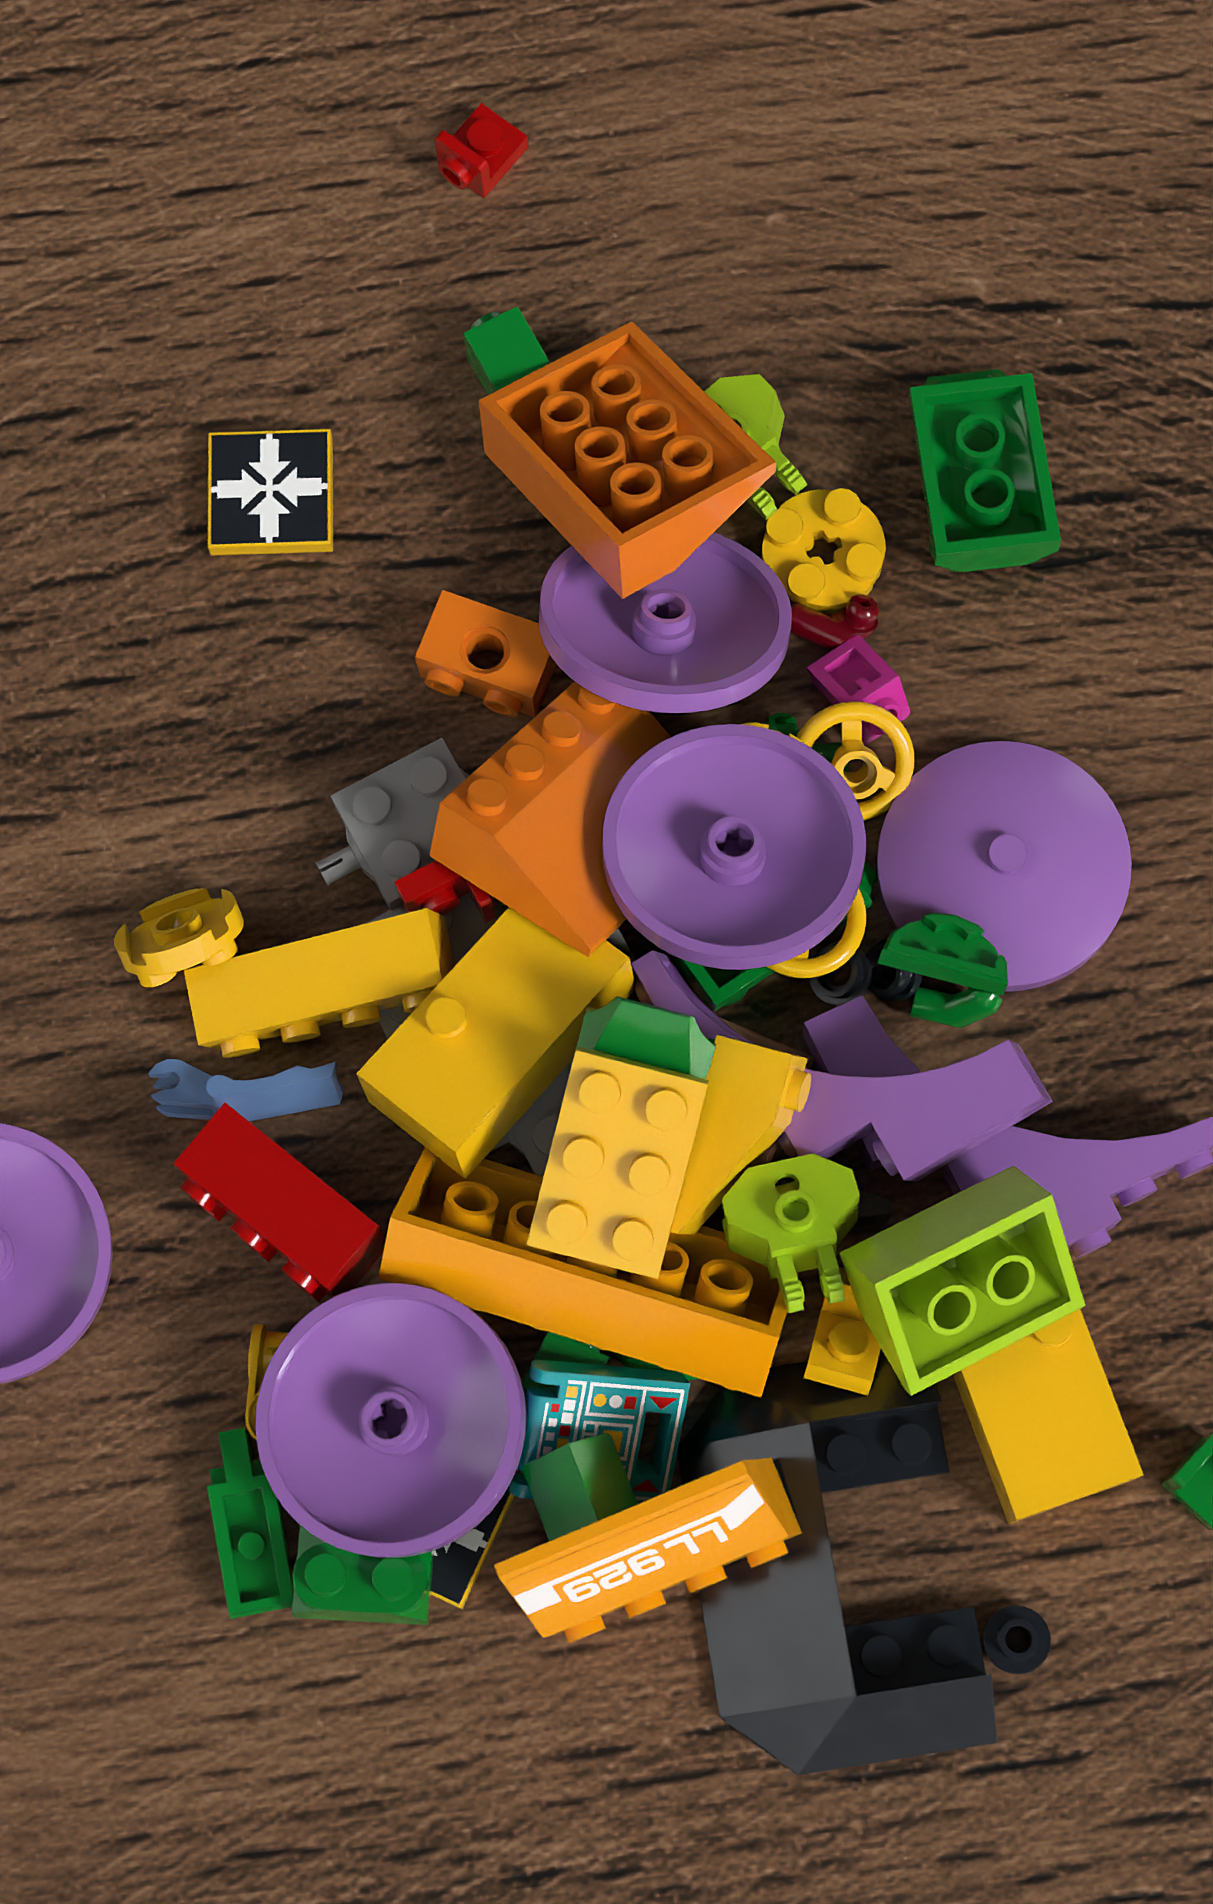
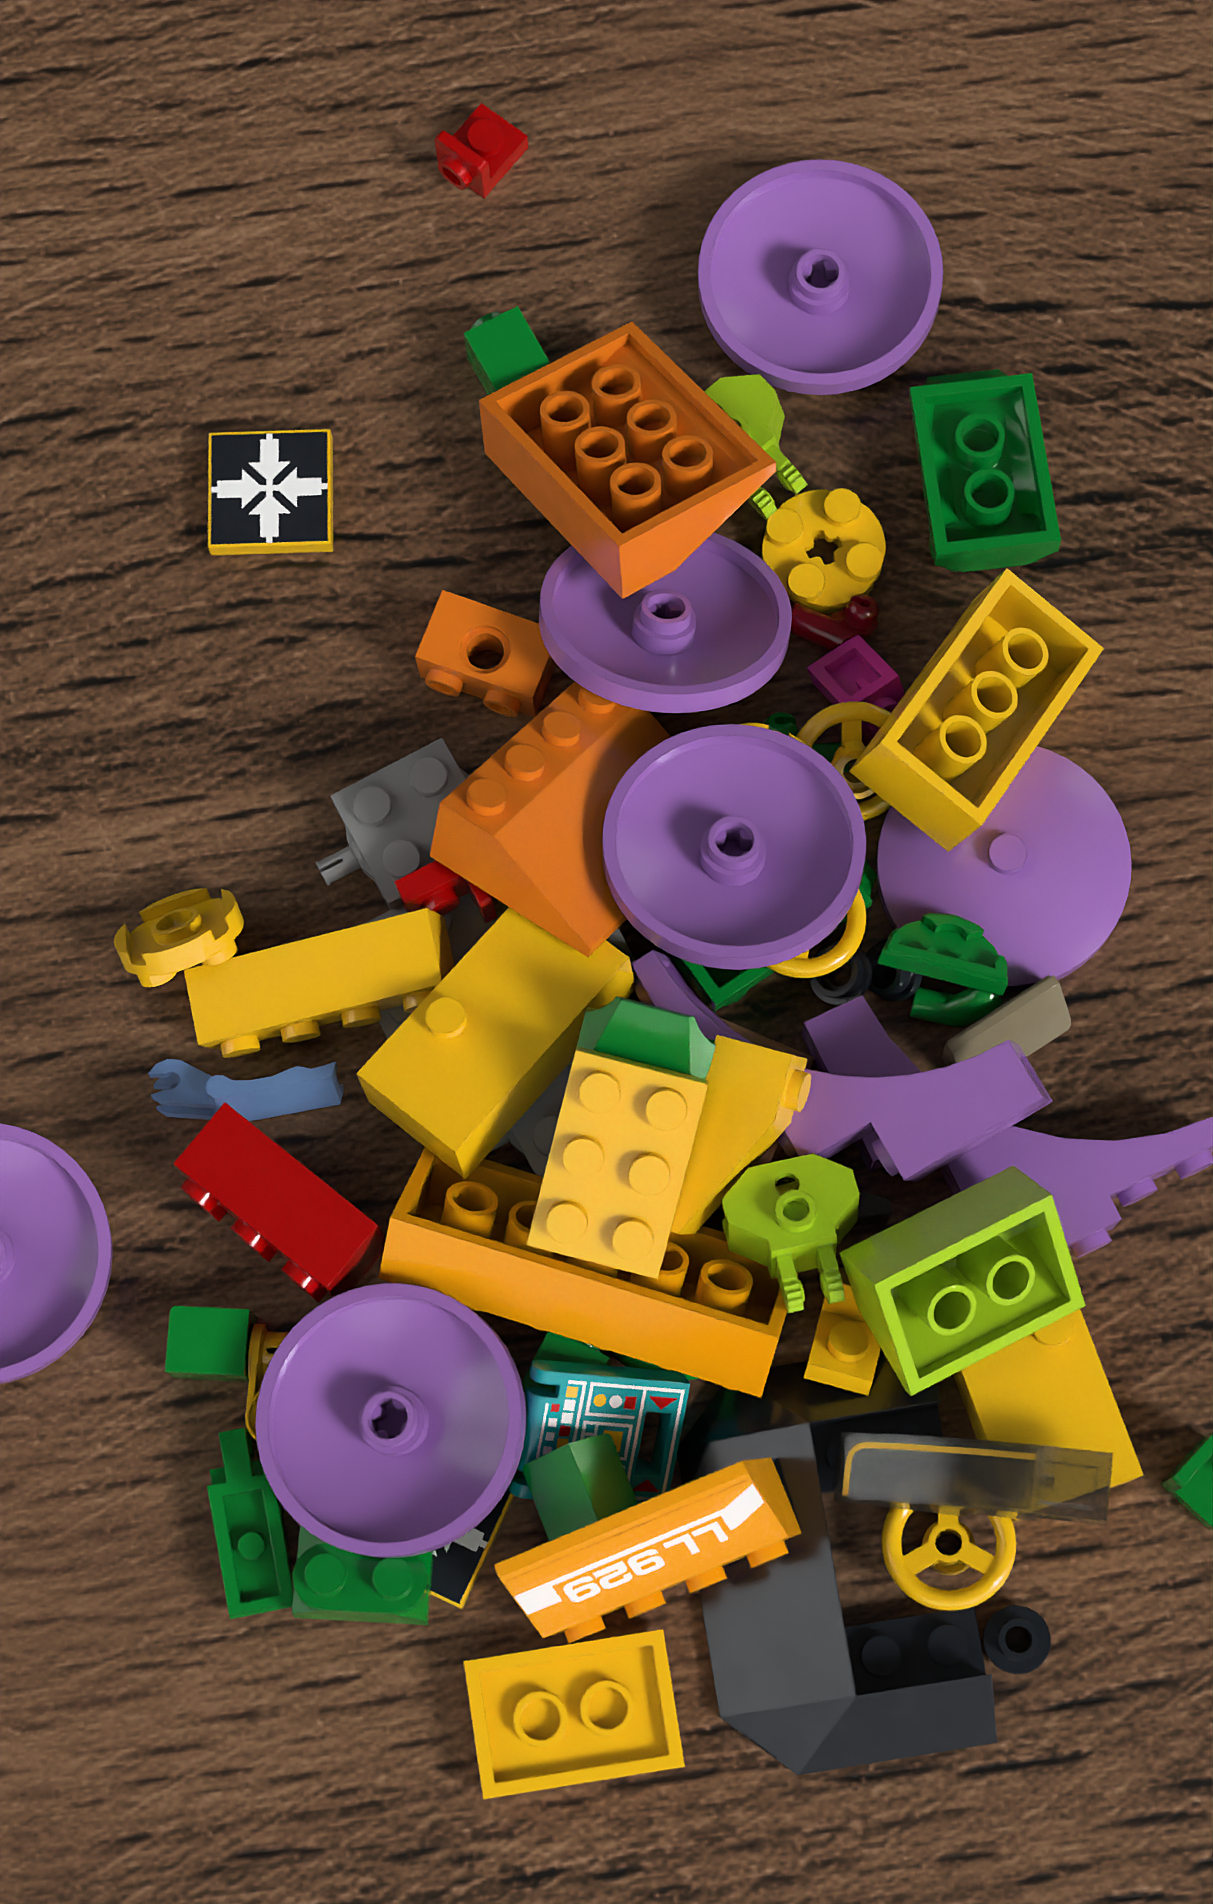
none -> green panel [165,1306,258,1382]
none -> yellow plate [464,1629,685,1799]
none -> medium lavender dish [698,159,943,395]
none -> clear smoke slope [833,1432,1113,1526]
none -> yellow brick [849,568,1104,852]
none -> yellow piece [881,1475,1016,1611]
none -> dark tan slope [941,975,1071,1066]

